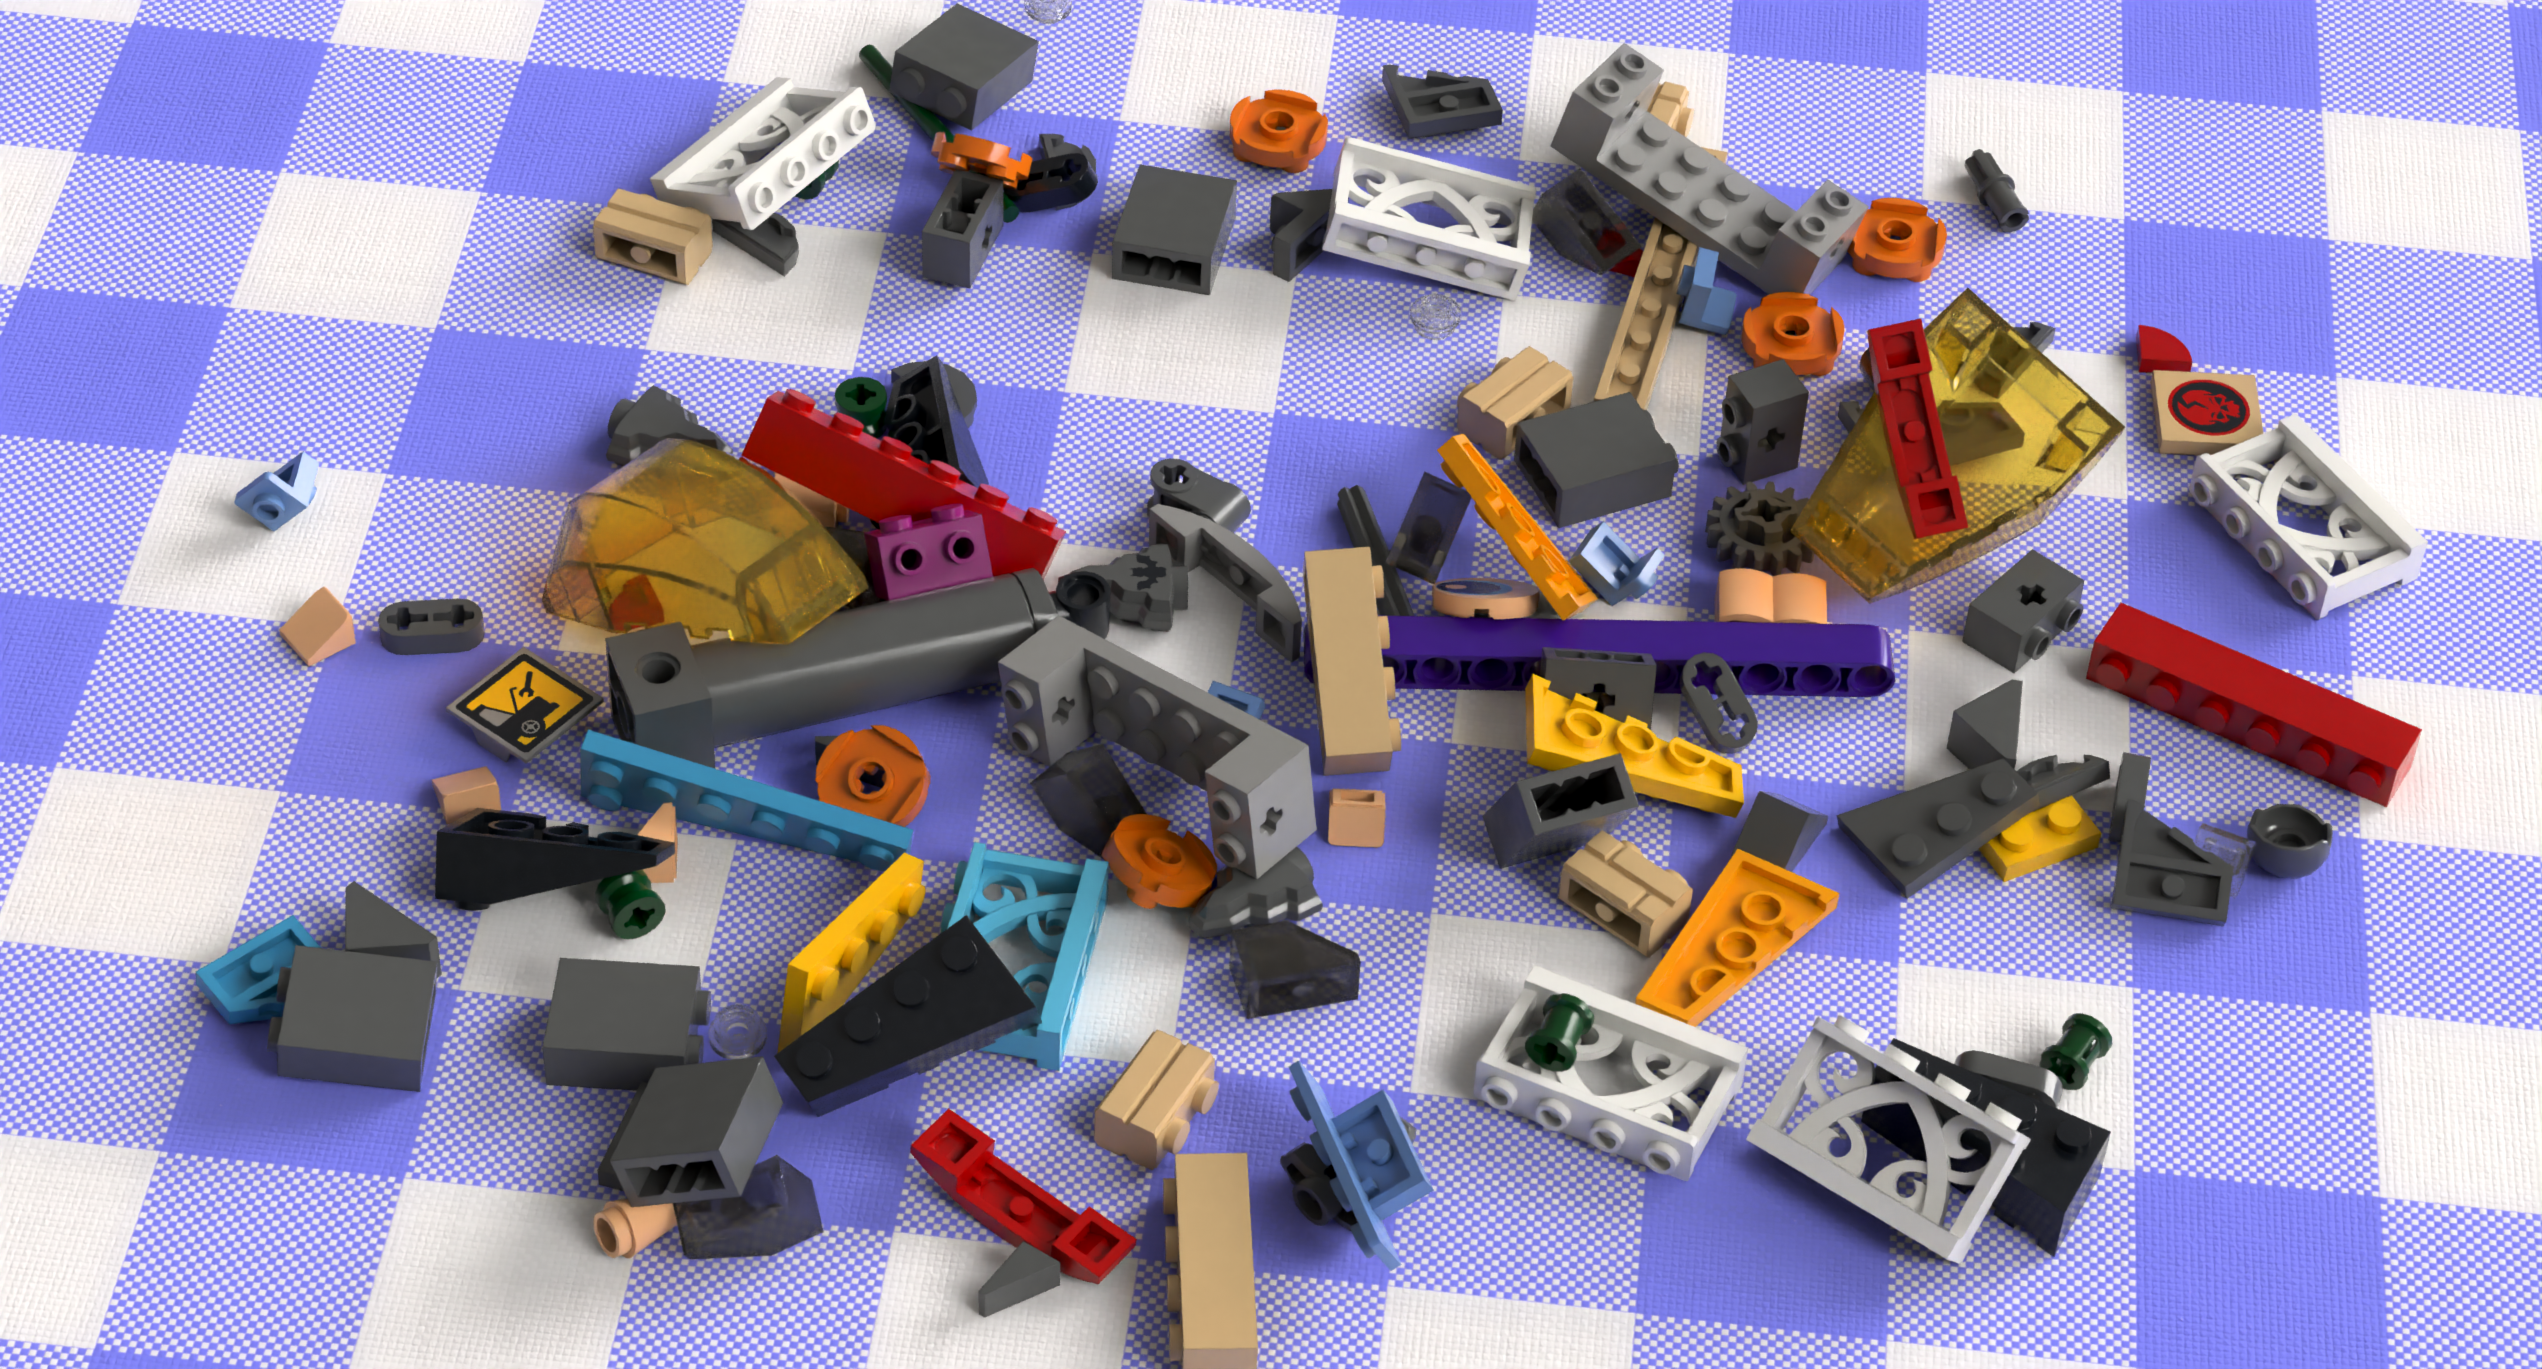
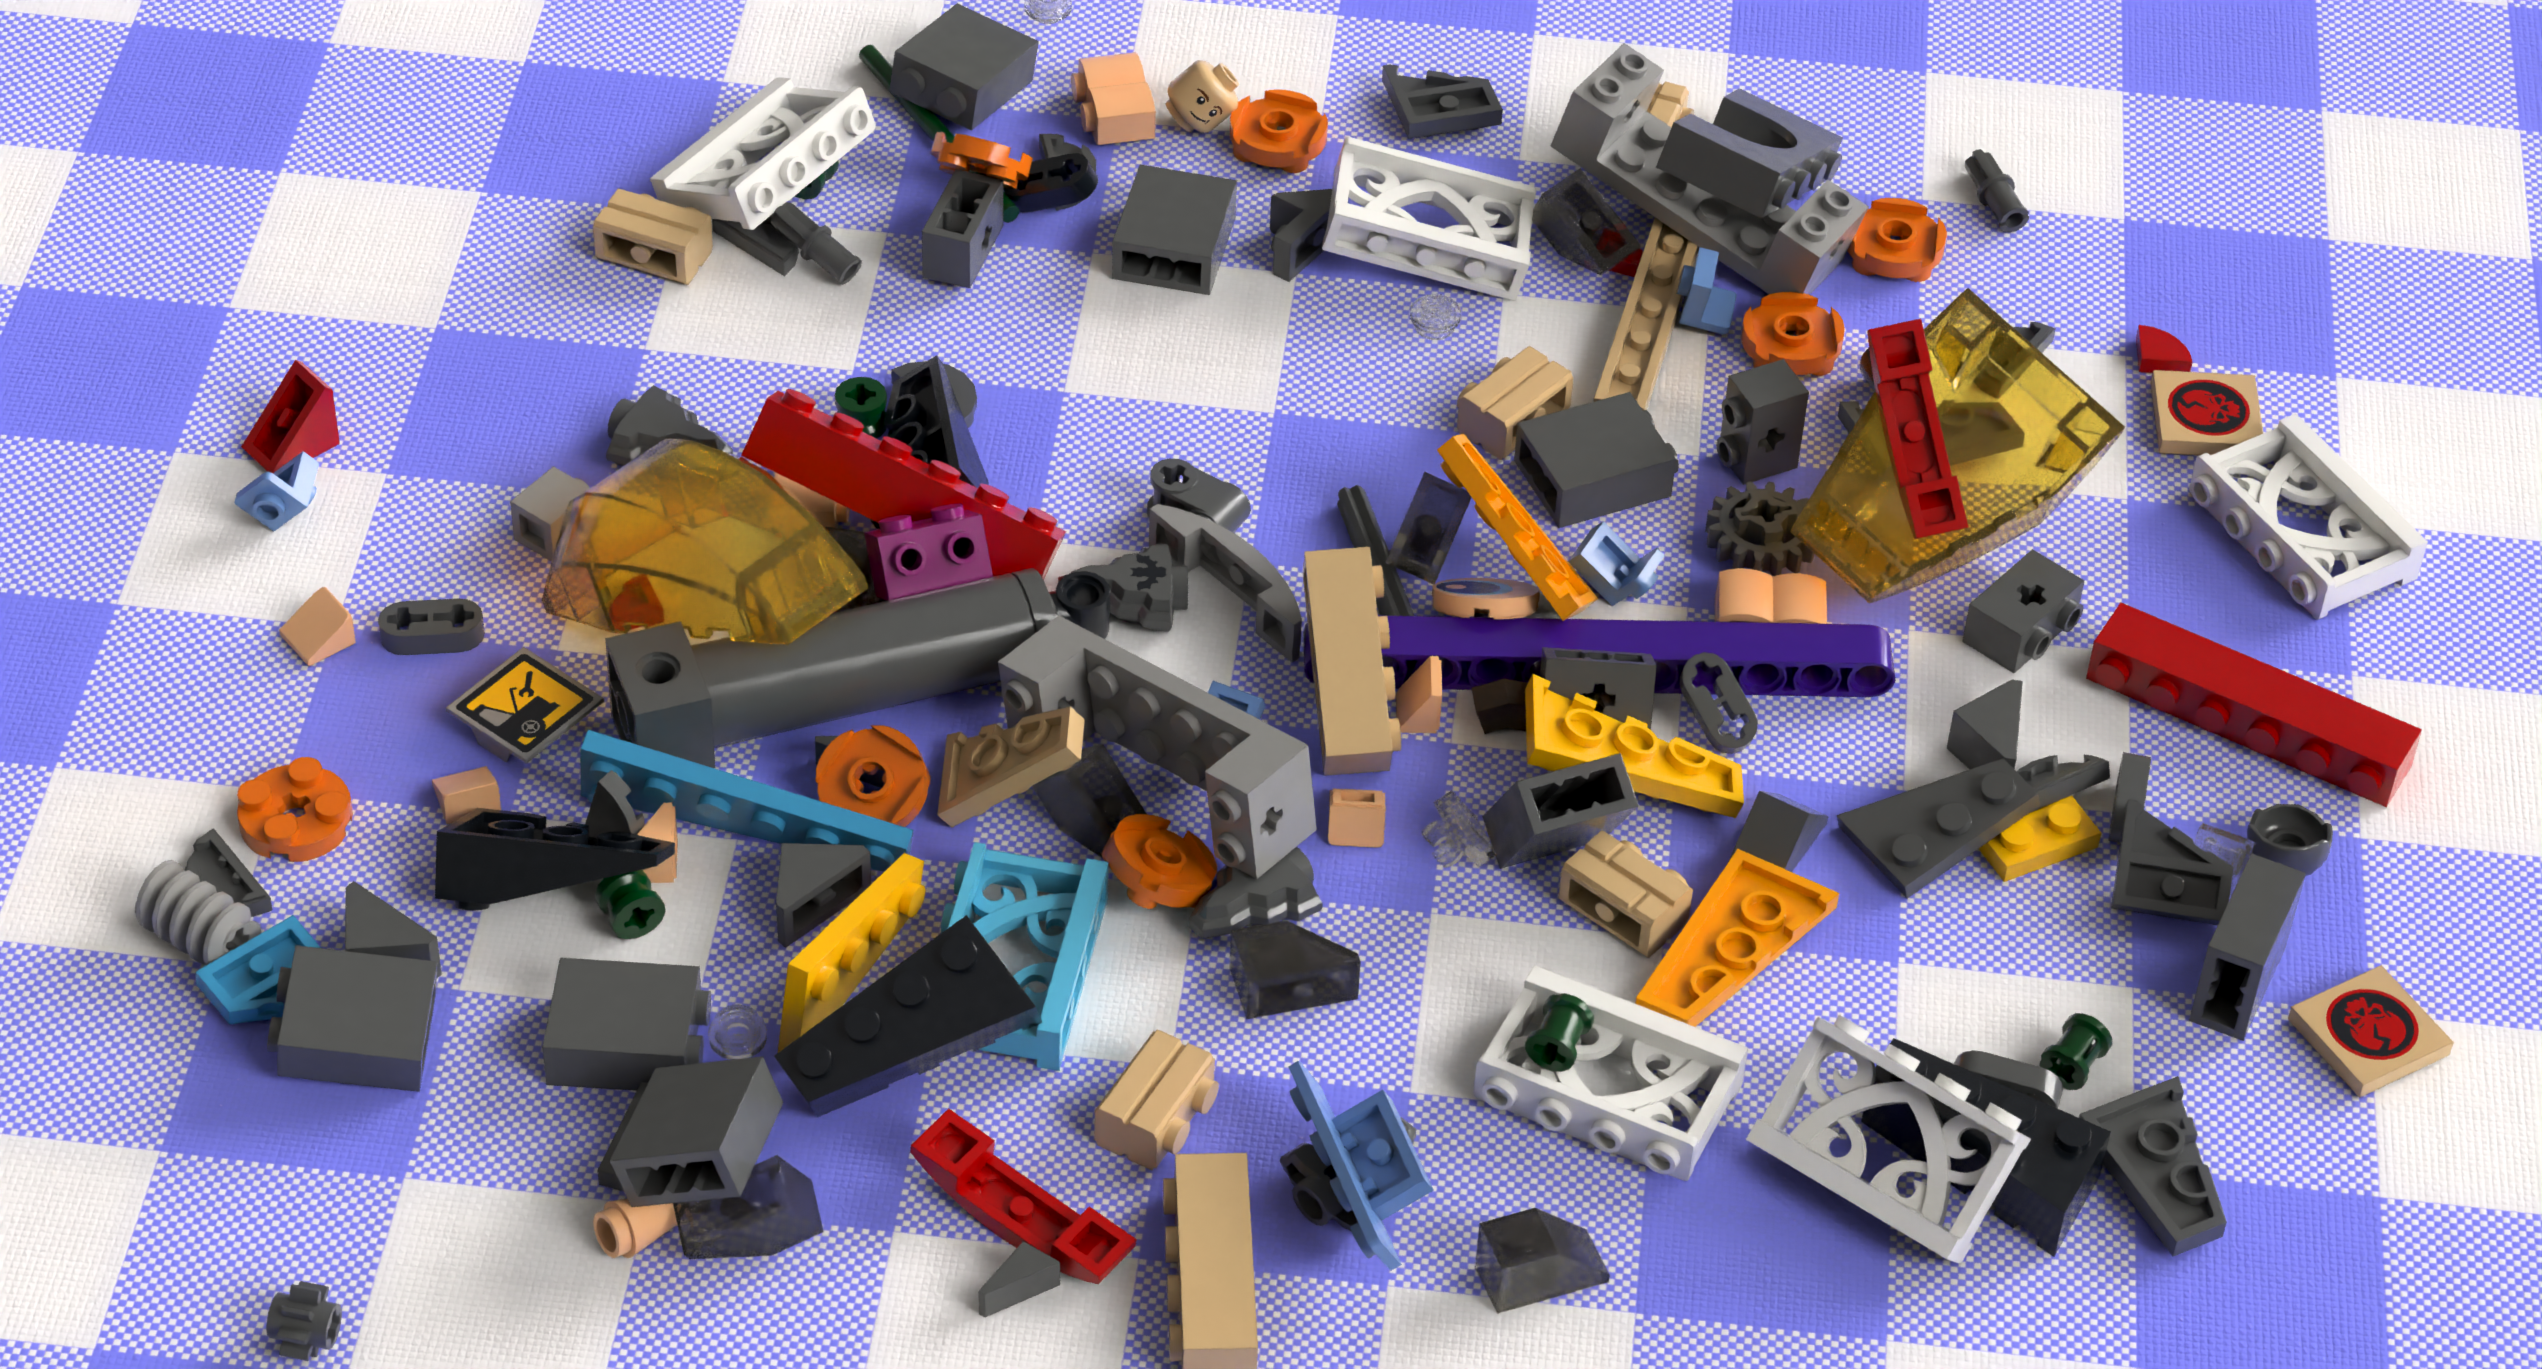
none -> light grey piece [135,860,262,965]
none -> dark grey tile [185,828,273,917]
none -> orange plate [237,757,353,862]
none -> red slope [241,360,340,473]
none -> dark grey gear [266,1281,342,1361]
none -> light grey brick [510,466,597,563]
none -> dark grey tile [585,770,645,838]
none -> dark grey axle [771,202,862,285]
none -> dark grey slope [776,843,871,948]
none -> tan wing [937,706,1085,828]
none -> light nougat brick [1071,52,1156,145]
none -> tan head [1165,60,1239,133]
none -> light nougat slope [1396,656,1442,733]
none -> clear tile [1422,790,1496,868]
none -> dark brown piece [1471,679,1528,734]
none -> clear smoke slope [1475,1208,1610,1314]
none -> dark grey arch [1656,88,1843,218]
none -> dark grey wing [2079,1076,2227,1256]
none -> dark grey brick [2189,853,2306,1041]
none -> tile [2288,965,2454,1098]

